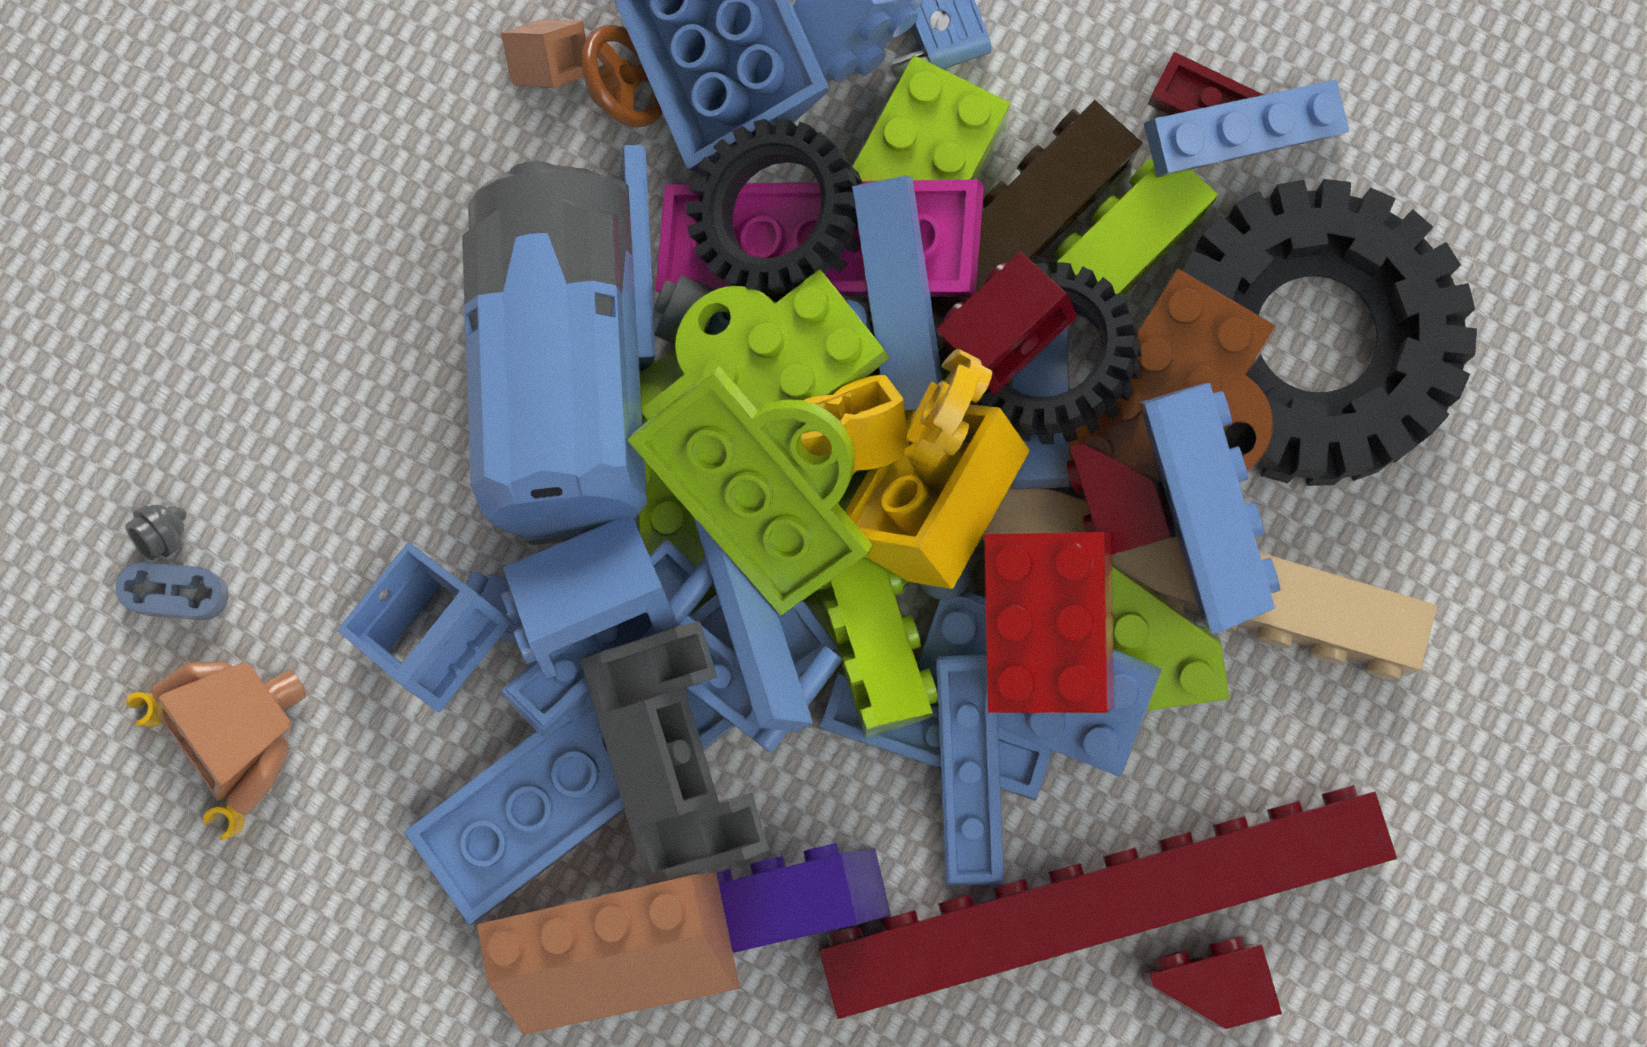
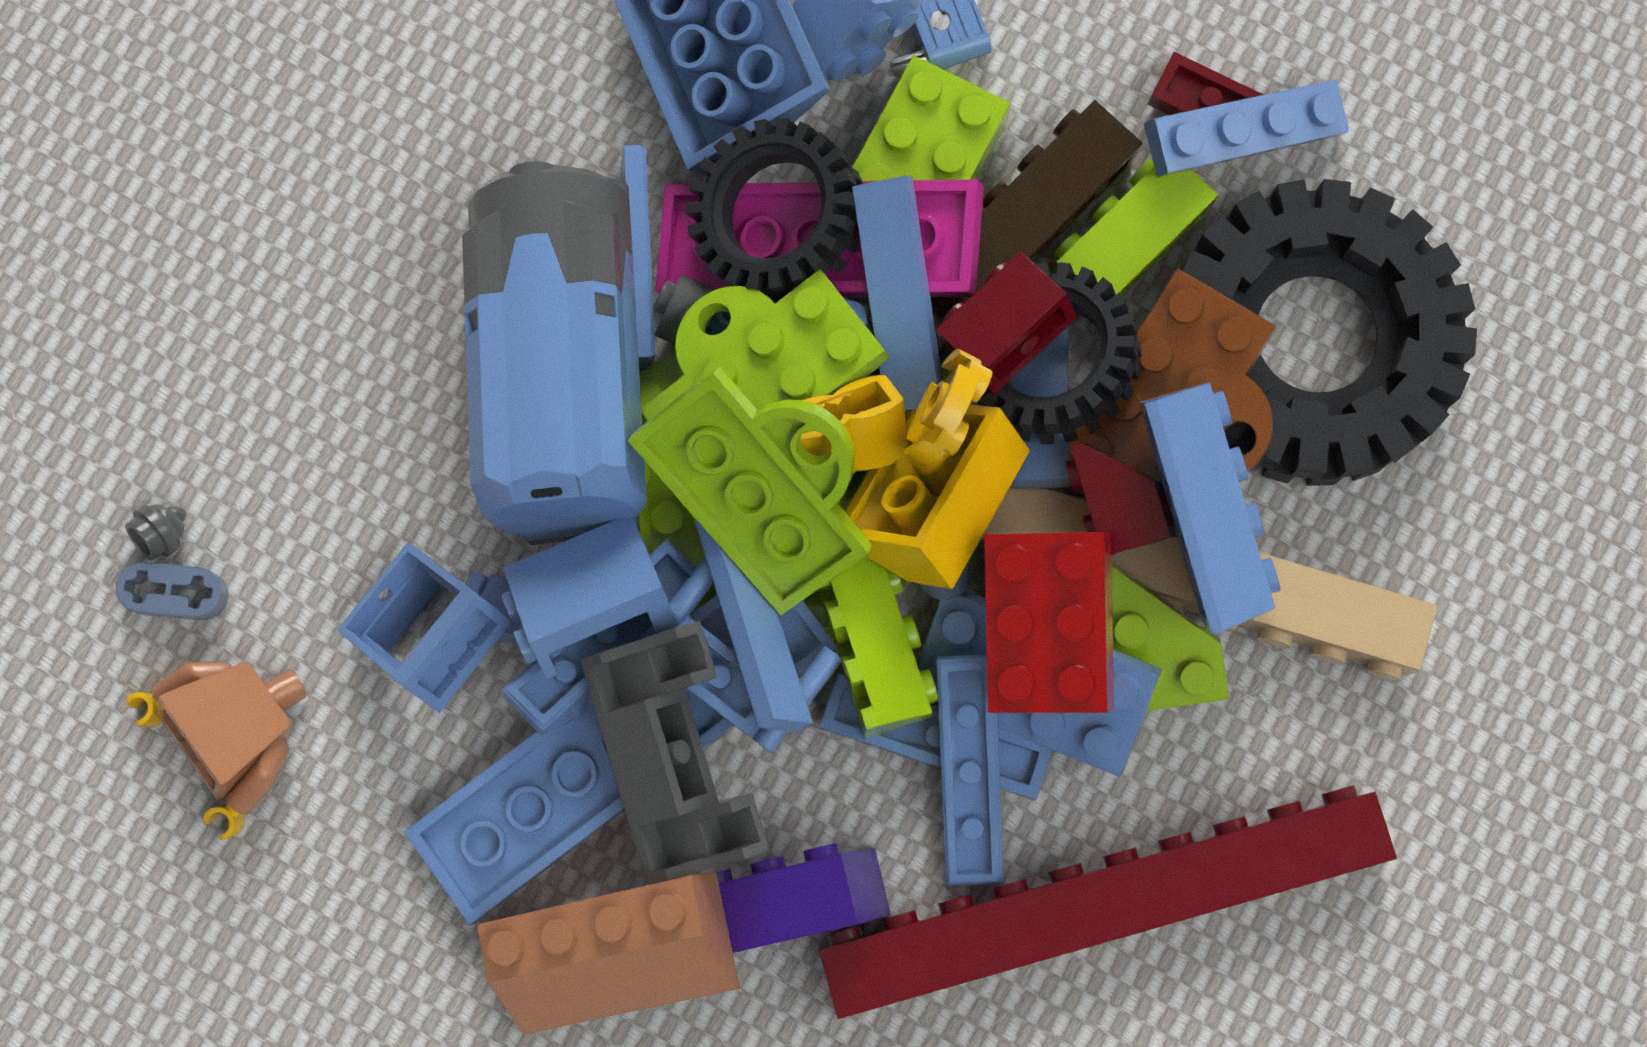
nougat panel [501,19,586,88] -> none
dark orange piece [581,25,663,127] -> none
dark red slope [1141,936,1282,1029] -> none

